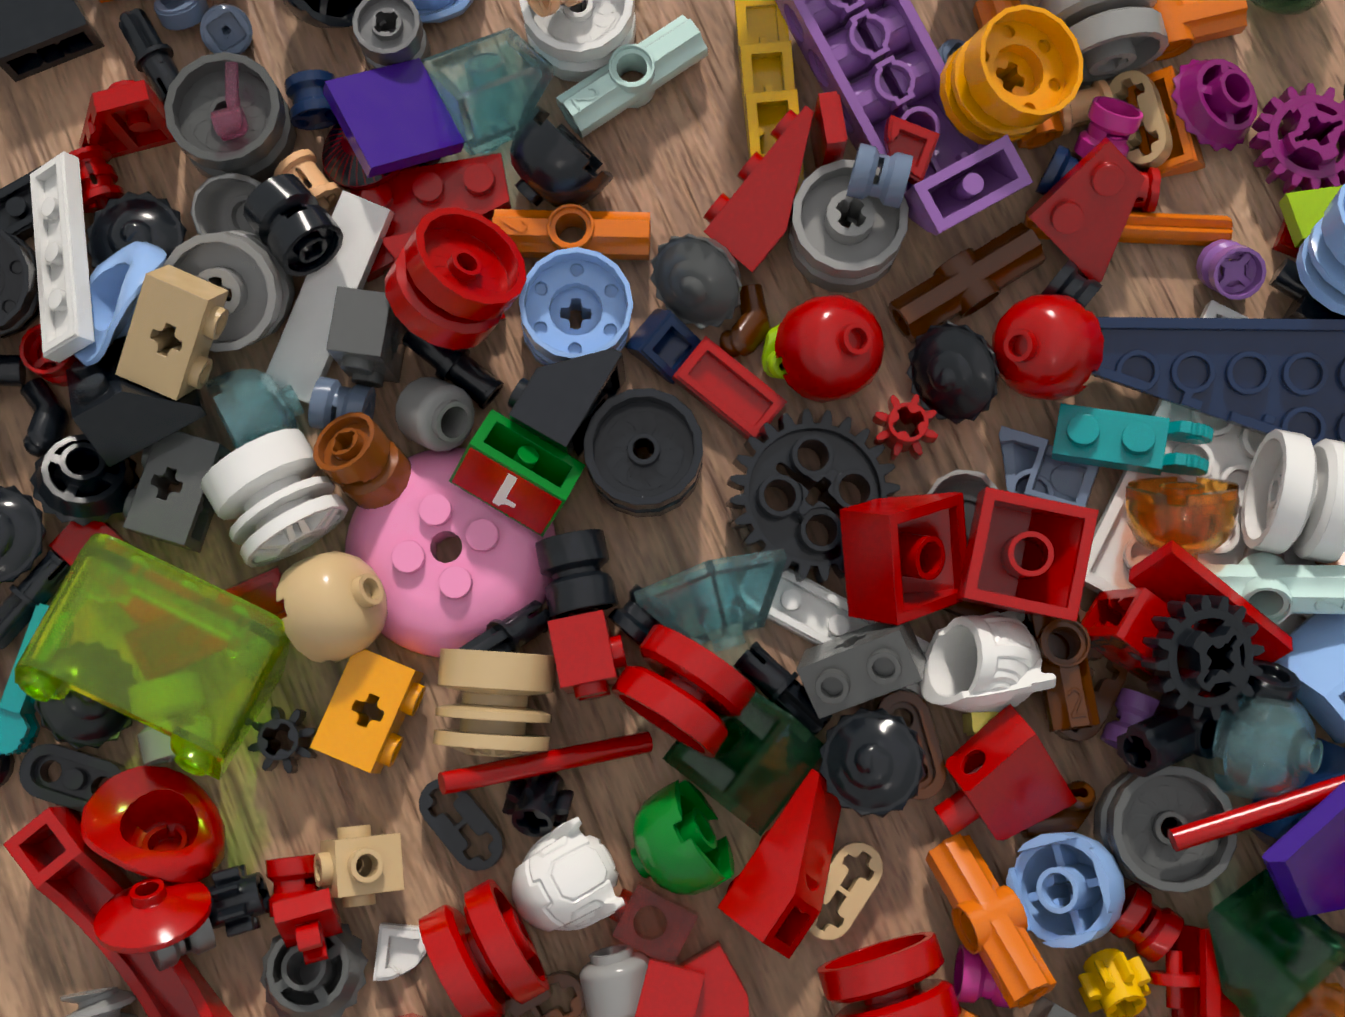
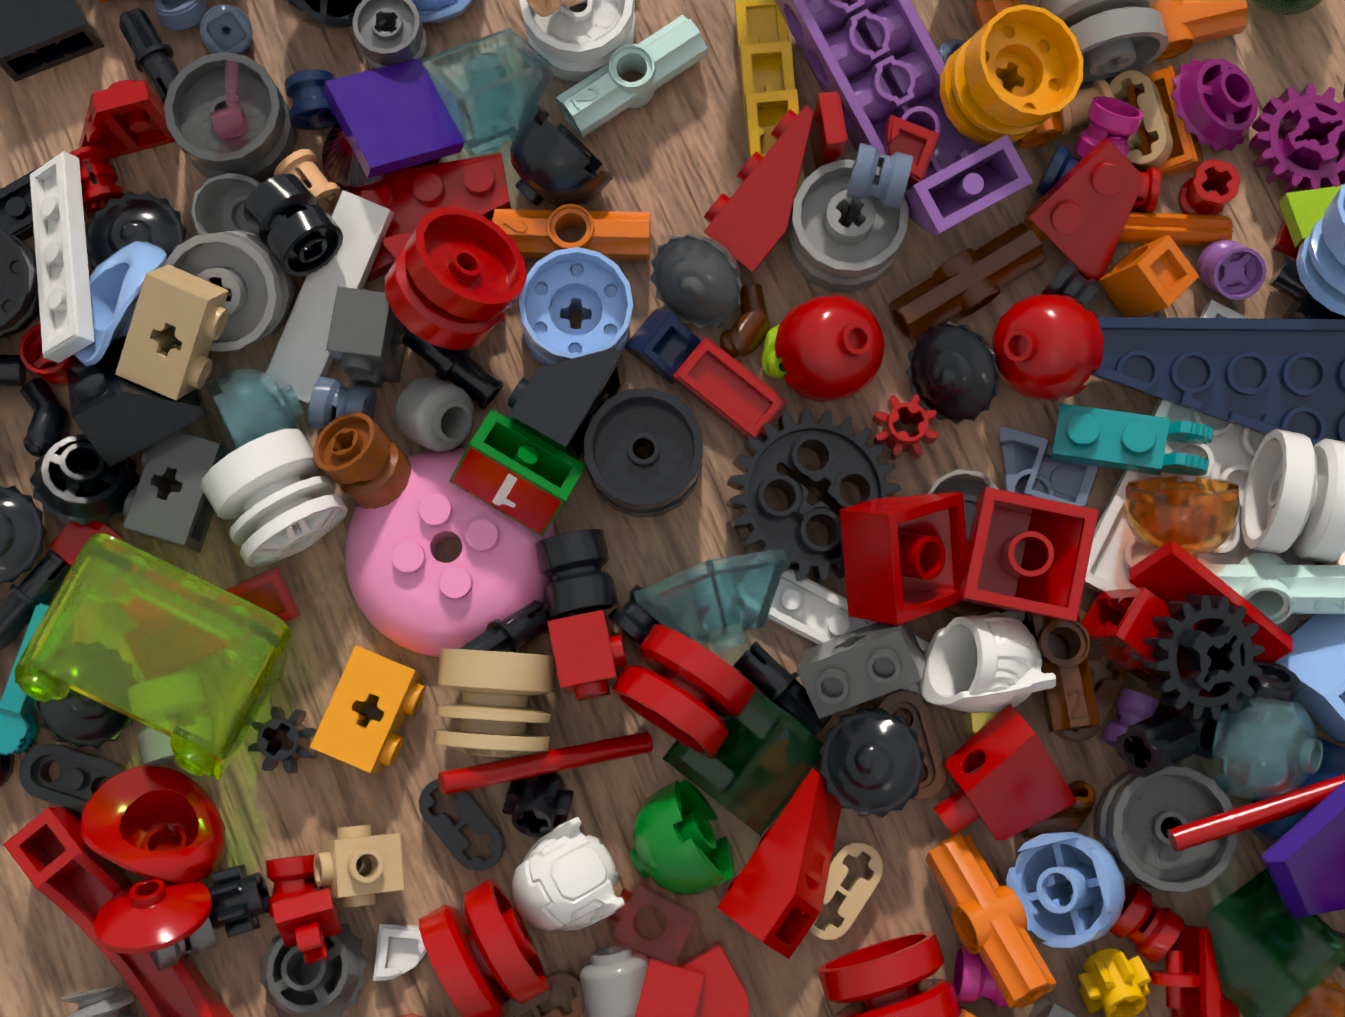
tan cylinder [276,551,388,663] -> none
none -> orange brick [1098,234,1200,317]
none -> red bush [1178,159,1240,215]

